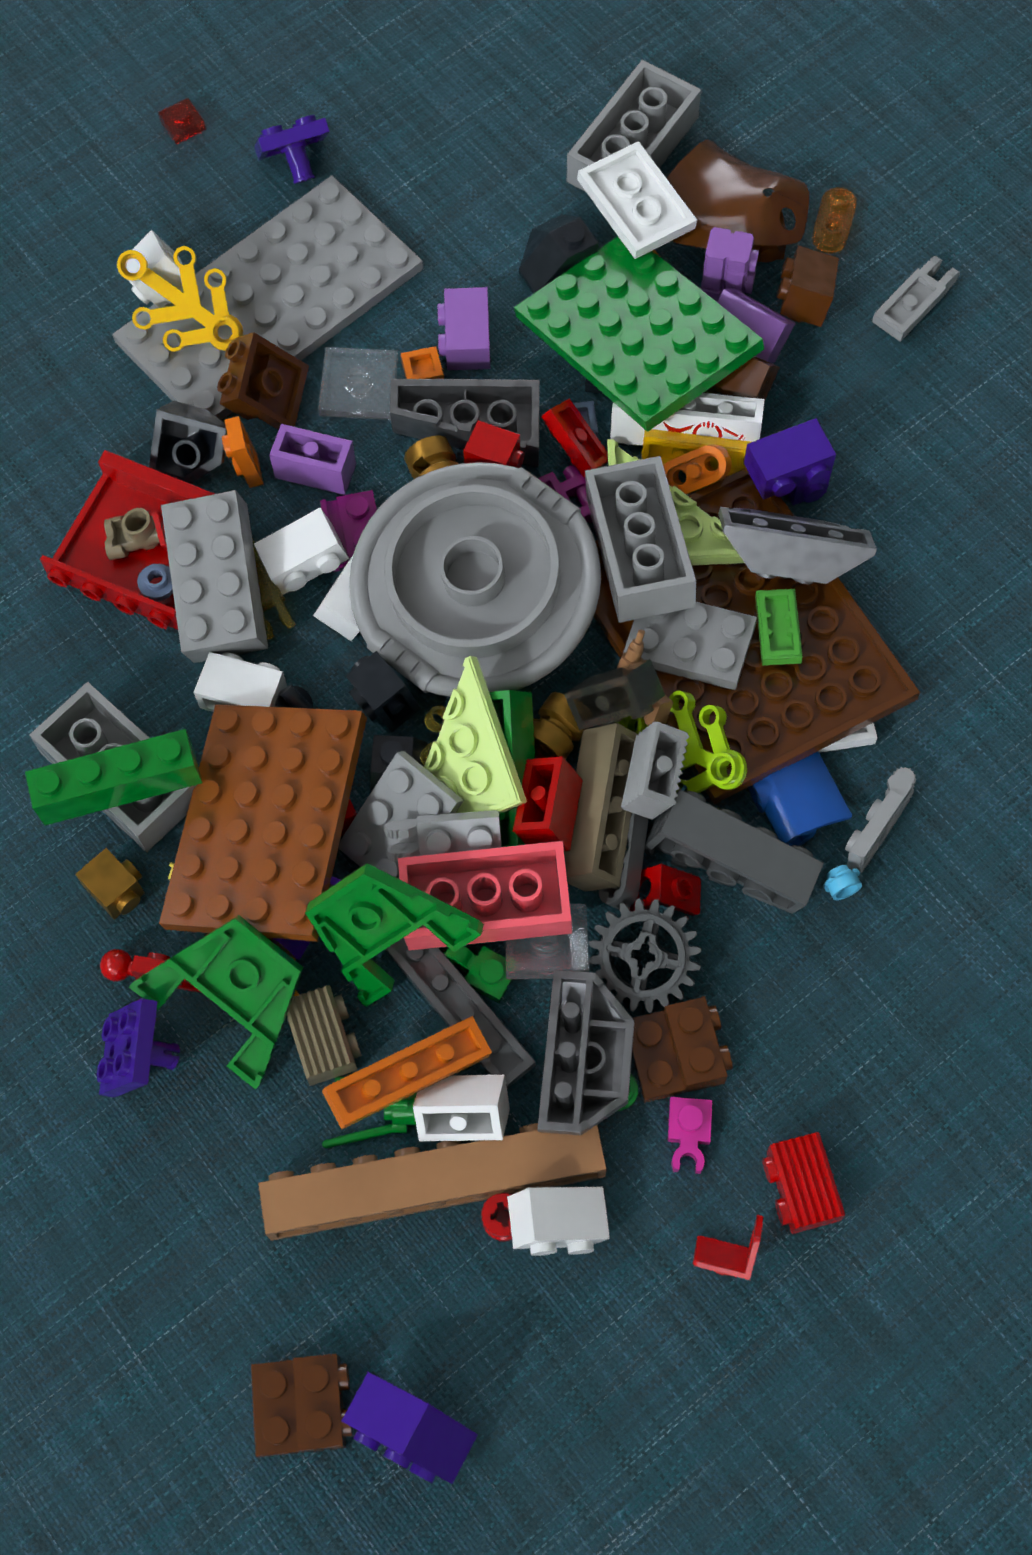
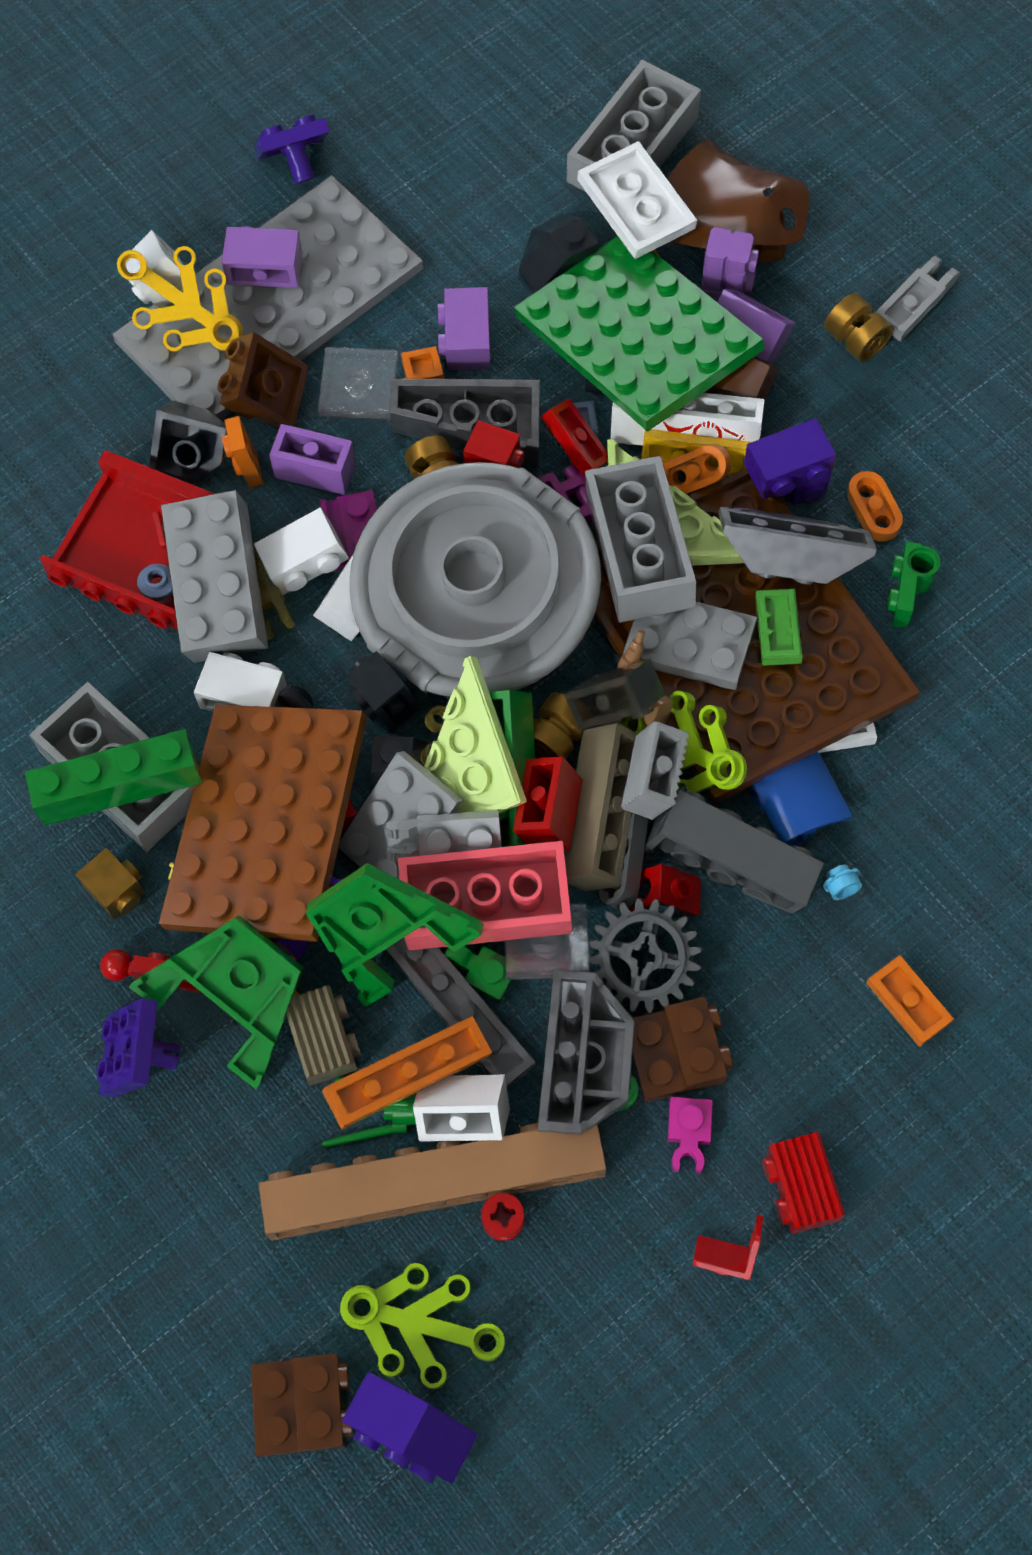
dark tan plate [104,508,160,560] -> none
clear red plate [158,98,206,145] -> none
white brick [507,1187,610,1256] -> none
reddish brown brick [777,245,839,327] -> none
clear orange plate [812,188,857,253] -> none
light grey hinge [845,767,916,873] -> none
none -> medium lavender brick [222,226,303,288]
none -> lime plant [340,1263,505,1390]
none -> pearl gold wheel [824,293,894,362]
none -> orange plate [847,471,903,542]
none -> orange plate [866,955,954,1047]
none -> green plate [887,541,940,628]

